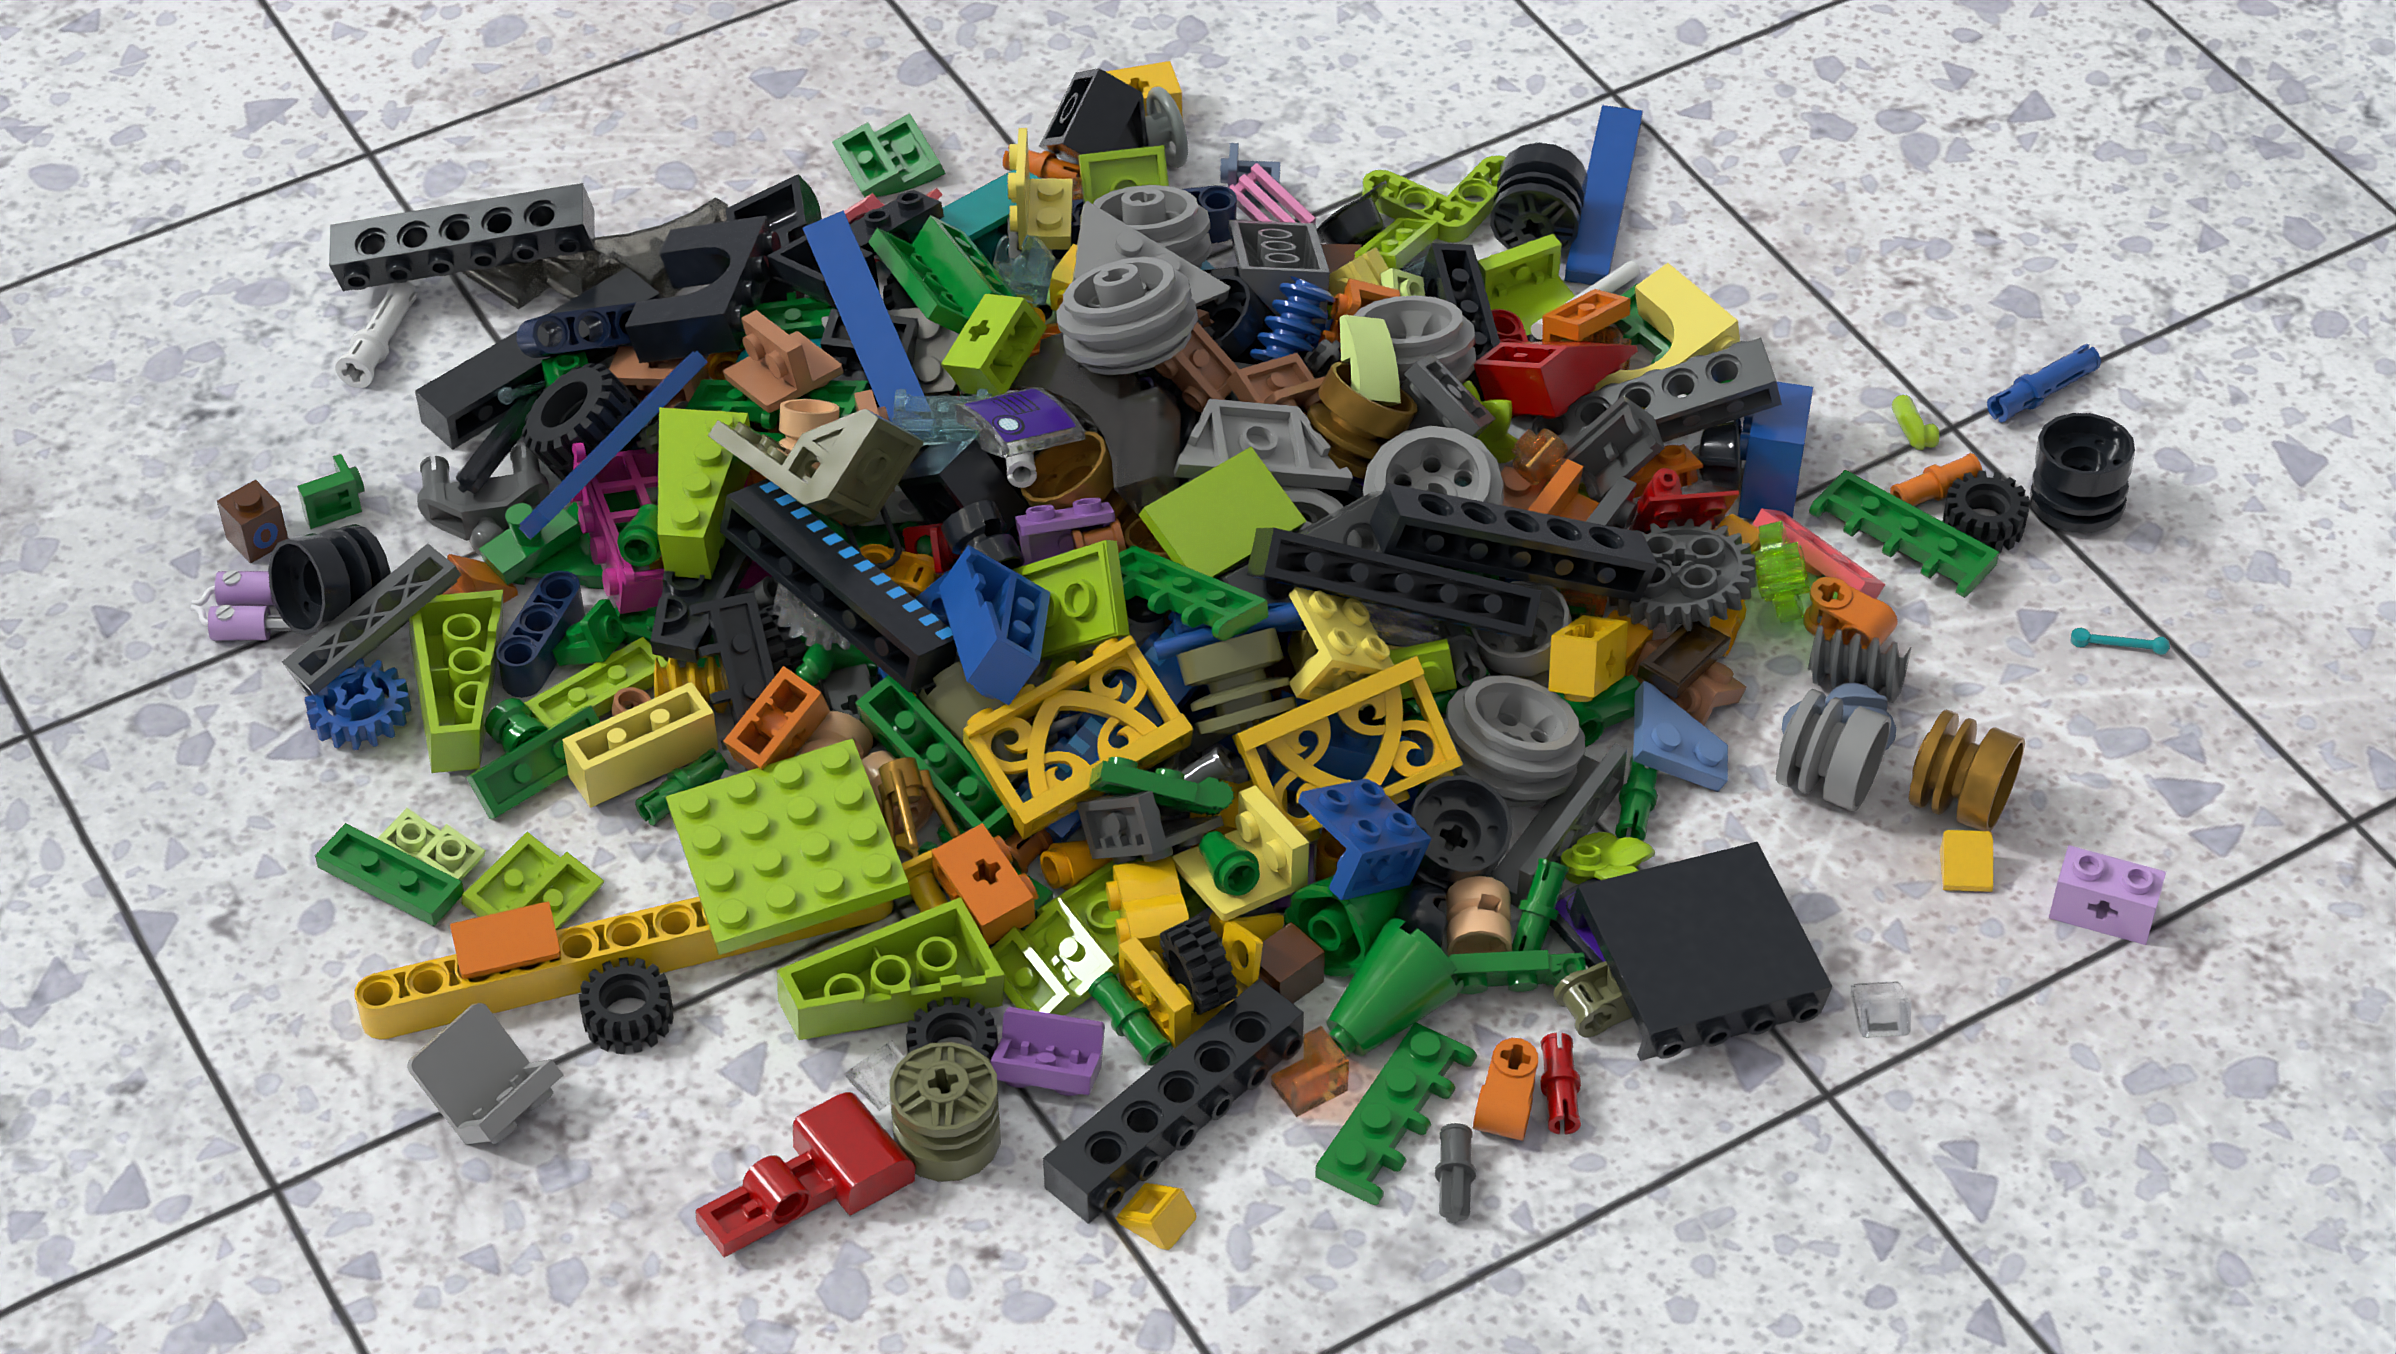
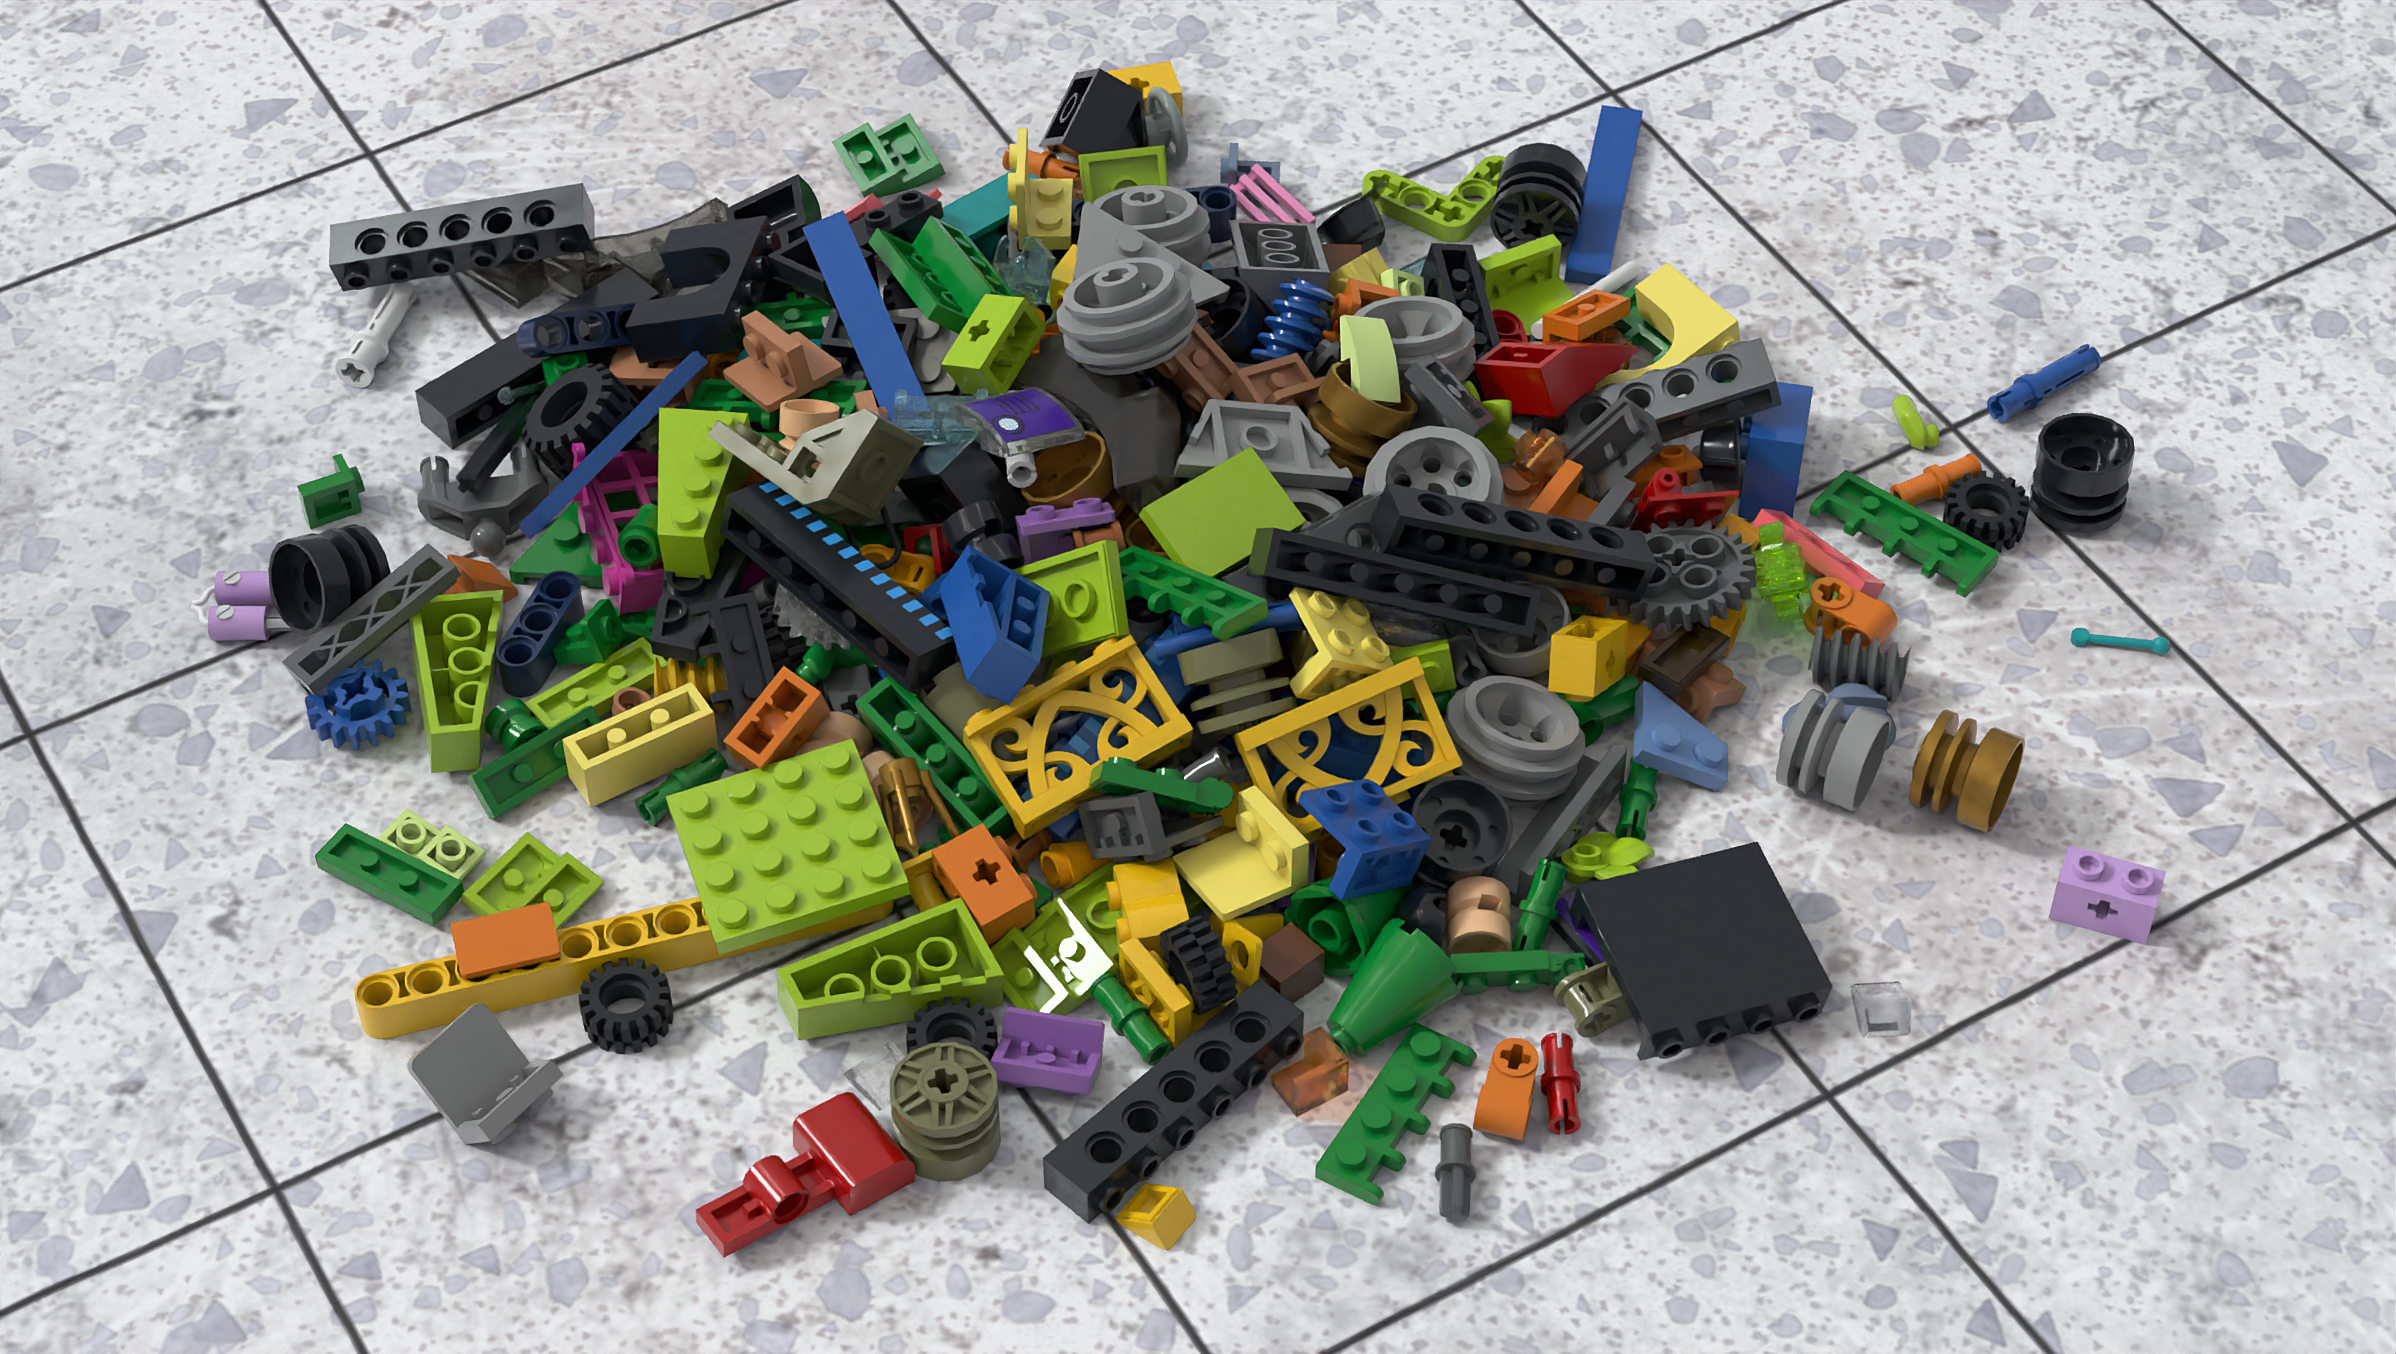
reddish brown brick [217,479,289,564] -> none
green tile [479,503,583,585] -> none
green cone [1199,831,1260,896] -> none
lime plate [1355,218,1439,270] -> none
yellow slope [1939,830,1993,892] -> none

